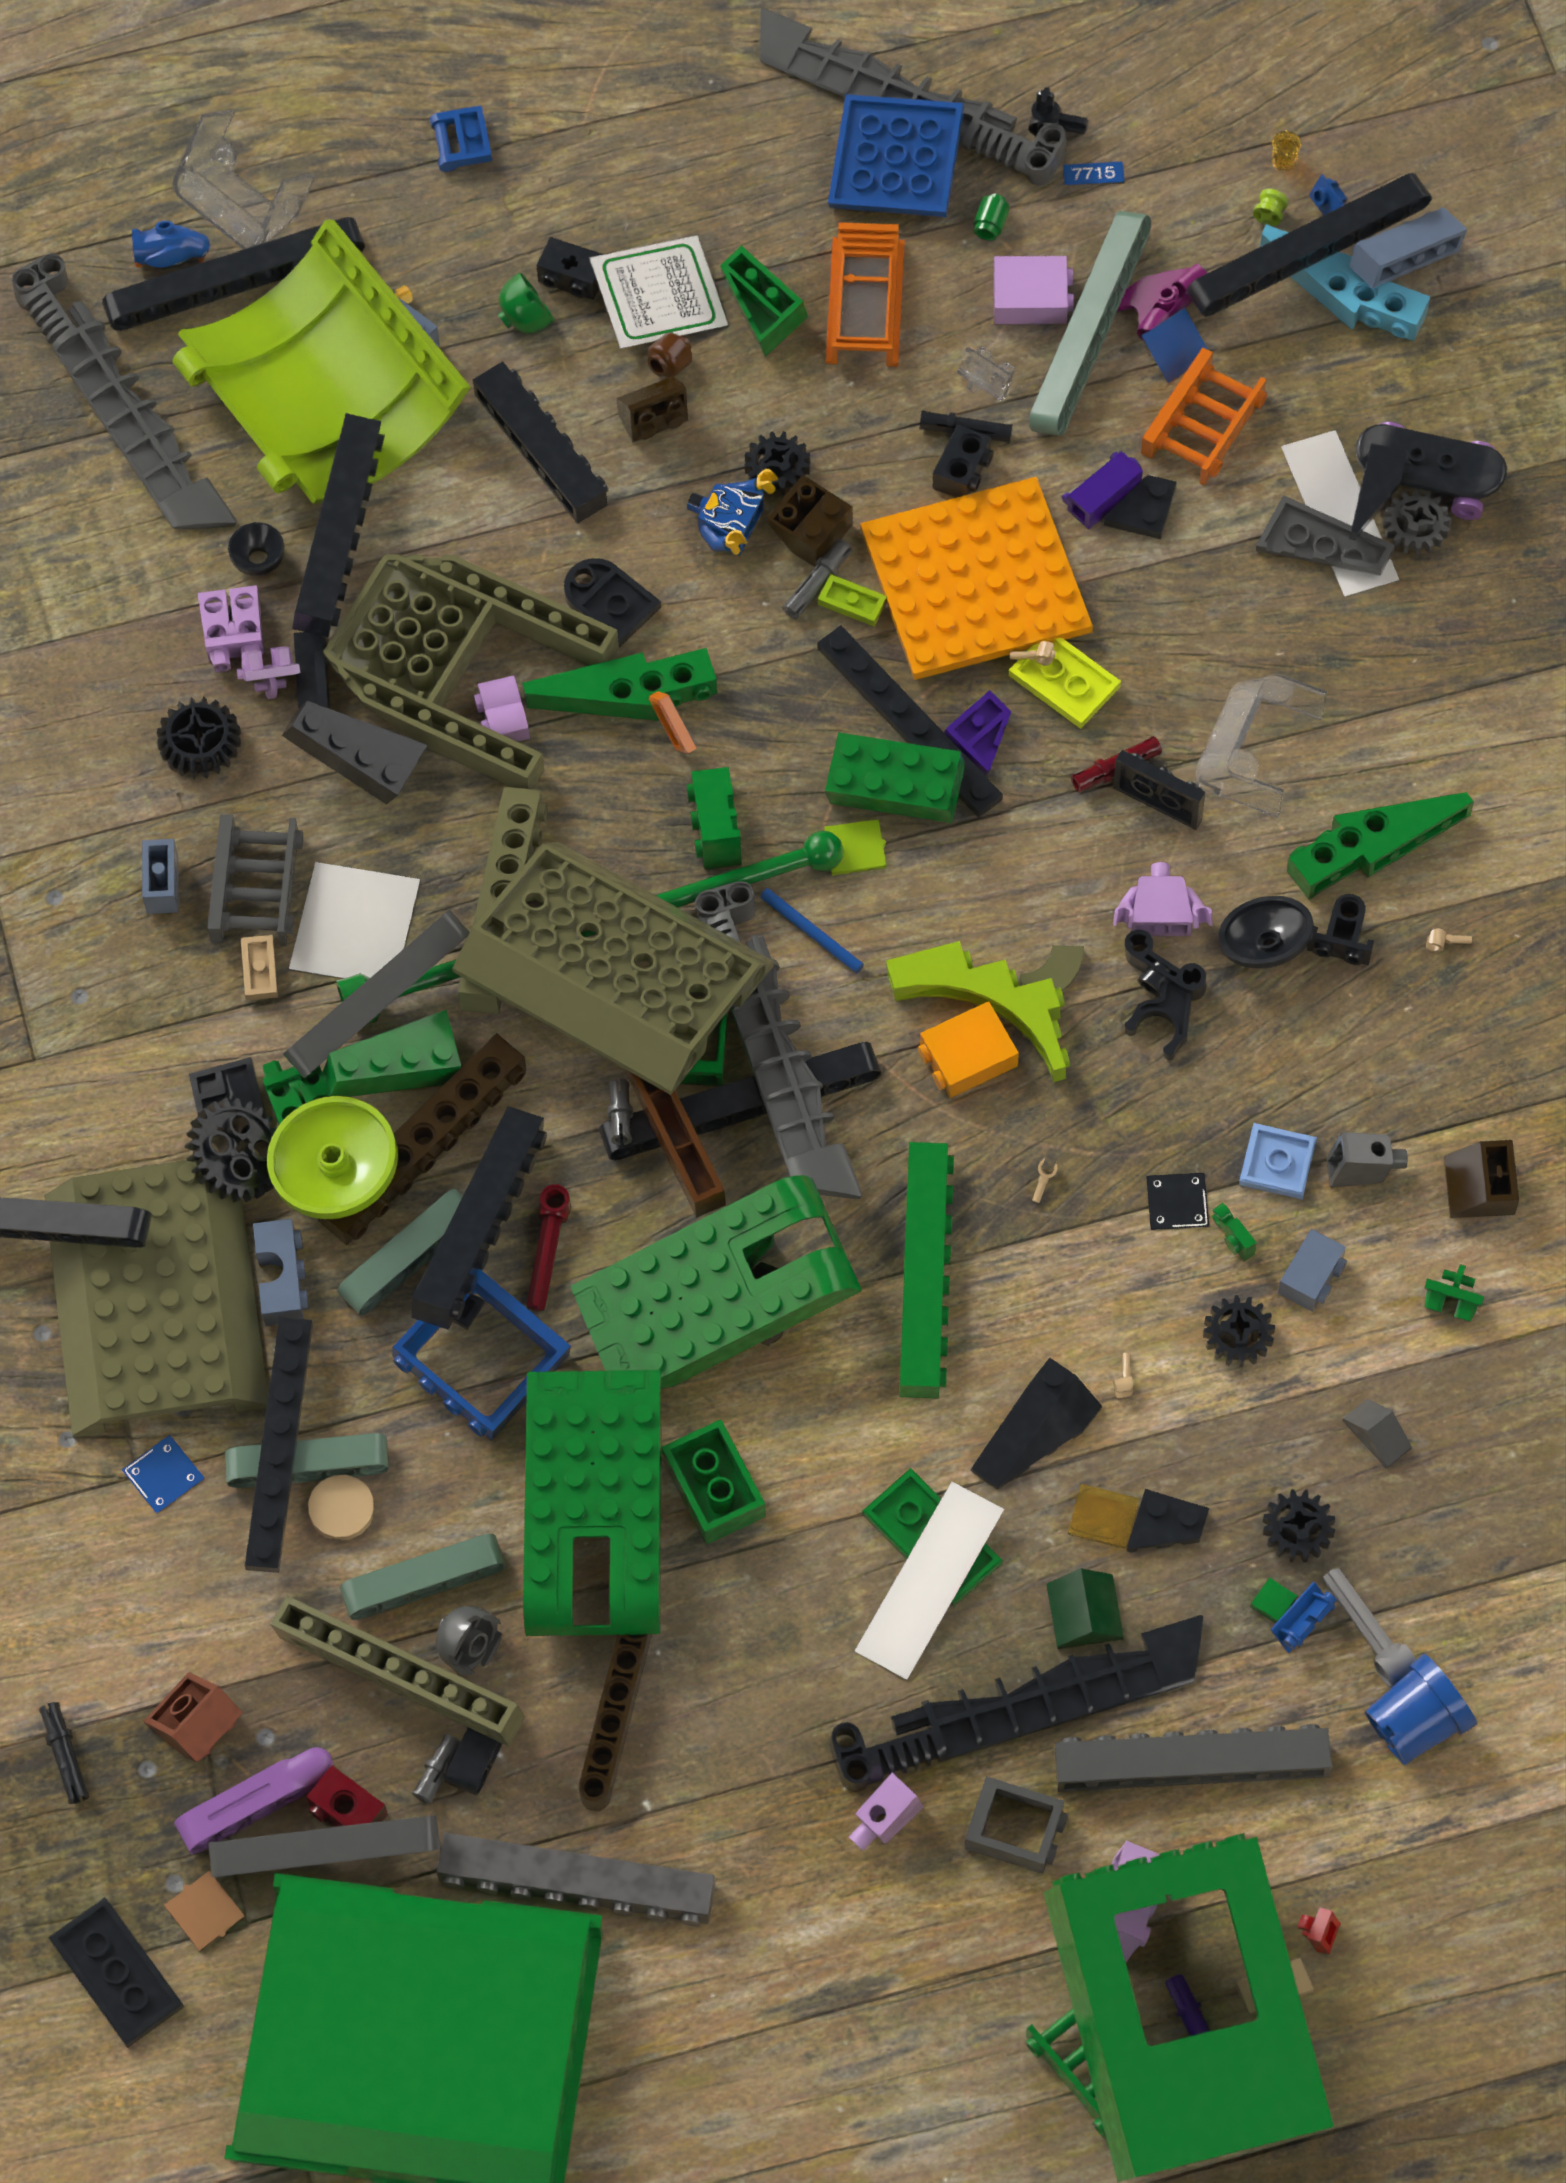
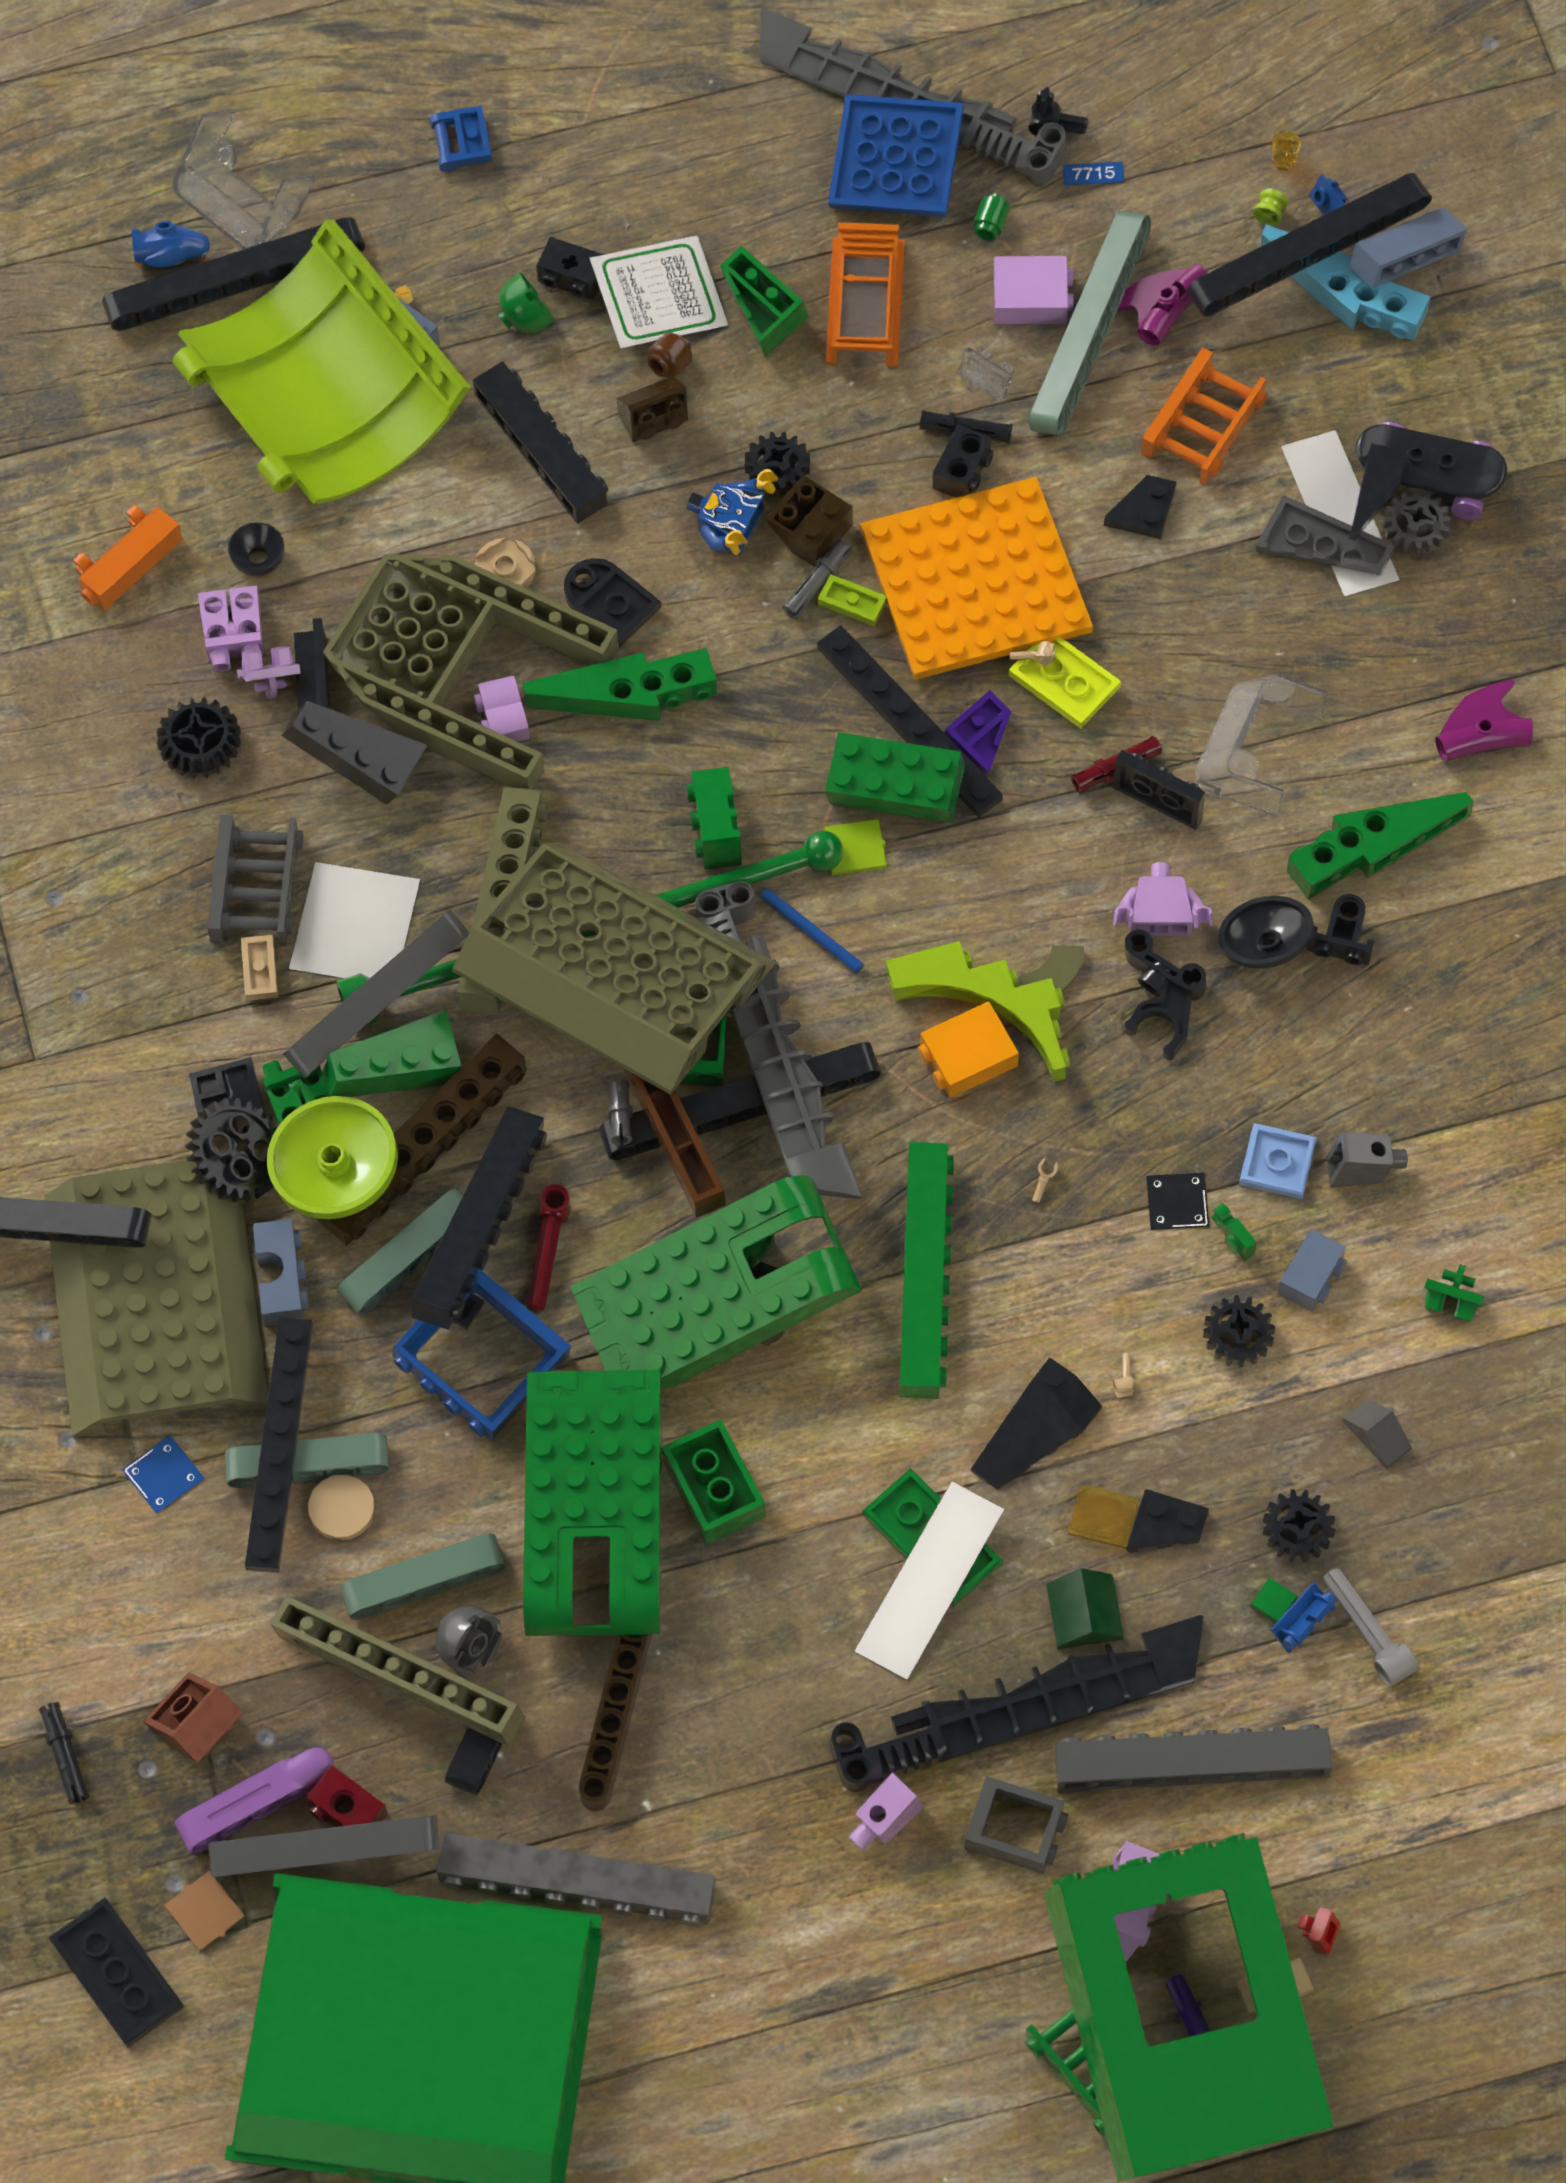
dark grey piece [12,254,237,529] -> none
sand blue brick [142,839,179,914] -> none
black brick [292,413,385,638] -> none
dark grey pin [412,1734,461,1804] -> none
orange tile [649,691,696,754] -> none
dark purple brick [1061,451,1143,530] -> none
blue sticker [1142,308,1208,383] -> none
blue piece [1364,1653,1477,1765] -> none
tan hand [1426,928,1472,952] -> none
dark brown slope [1444,1140,1519,1218] -> none
none -> orange brick [73,504,183,611]
none -> tan tile [475,538,536,588]
none -> magenta pin [1435,679,1533,762]

